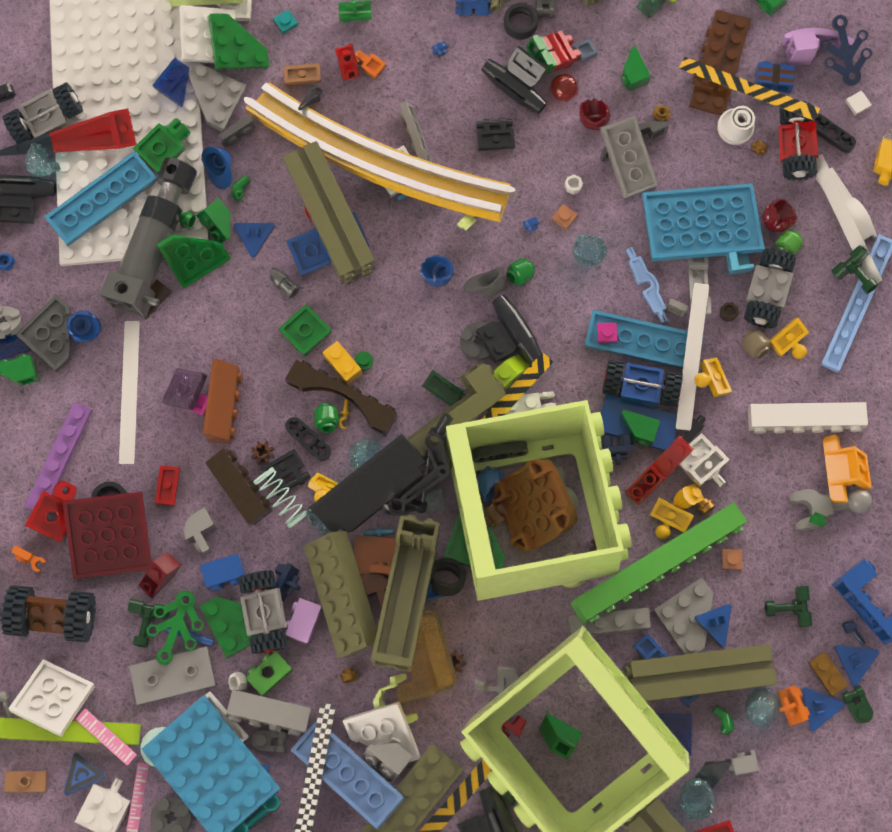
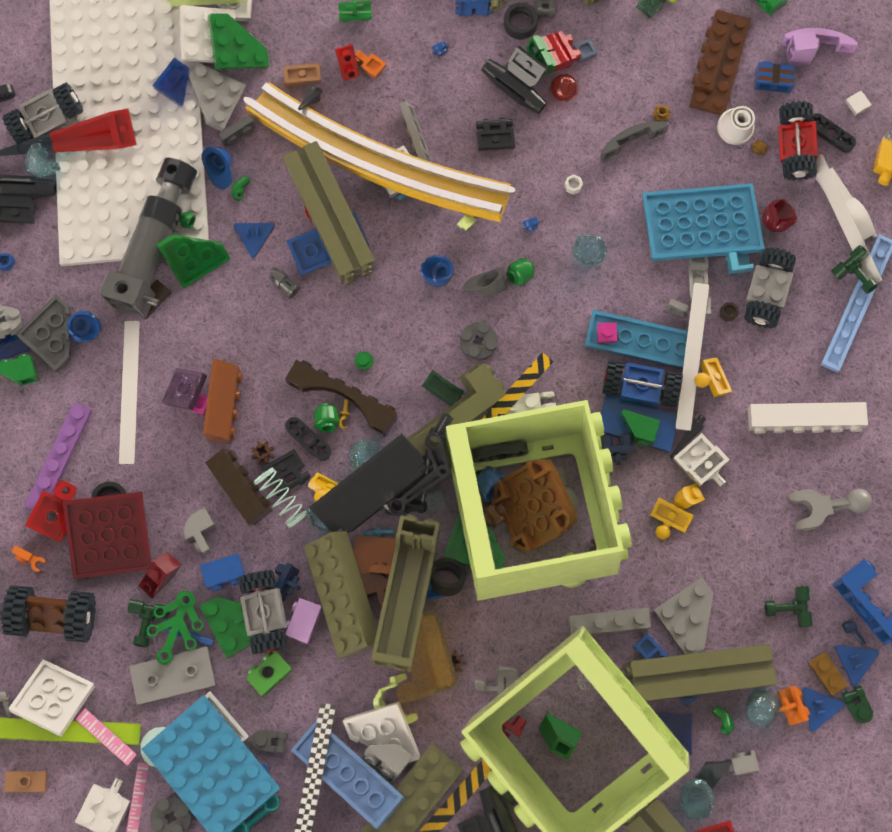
dark azure plate [45,151,157,246] -> none
black piece [63,753,106,796] -> none
green plate [133,118,191,173] -> none
red plate [155,465,180,506] -> none
green slope [196,198,231,243] -> none
light grey brick [226,689,311,736] -> none
white tile [228,672,247,692] -> none
teal plate [273,9,298,35] -> none
green plate [278,304,332,357] -> none
yellow brick [322,341,362,386] -> none
pearl gold plate [339,668,359,683] -> none
black plate [476,295,542,365] -> none
lime slope [493,354,530,392] -> none
nougat plate [551,204,578,230] -> none
bright green brick [570,502,747,624] -> none
dark red hair [579,98,611,130] -> none
light grey plate [600,115,659,198] -> none
green slope [620,45,651,92] -> none
red slope [625,436,694,506] -> none
light blue piece [626,247,669,324] -> none
sticker [678,57,820,121] -> none
blue piece [695,604,732,647] -> none
pearl gold plate [698,498,716,516] -> none
nougat plate [722,549,742,570] -> none
dark tan head [742,330,771,358] -> none
yellow plate [770,317,809,359] -> none
bright green head [775,230,803,255] -> none
green plate [808,512,828,528] -> none
dark blue plant [820,15,872,86] -> none
light orange plate [823,434,872,503] -> none

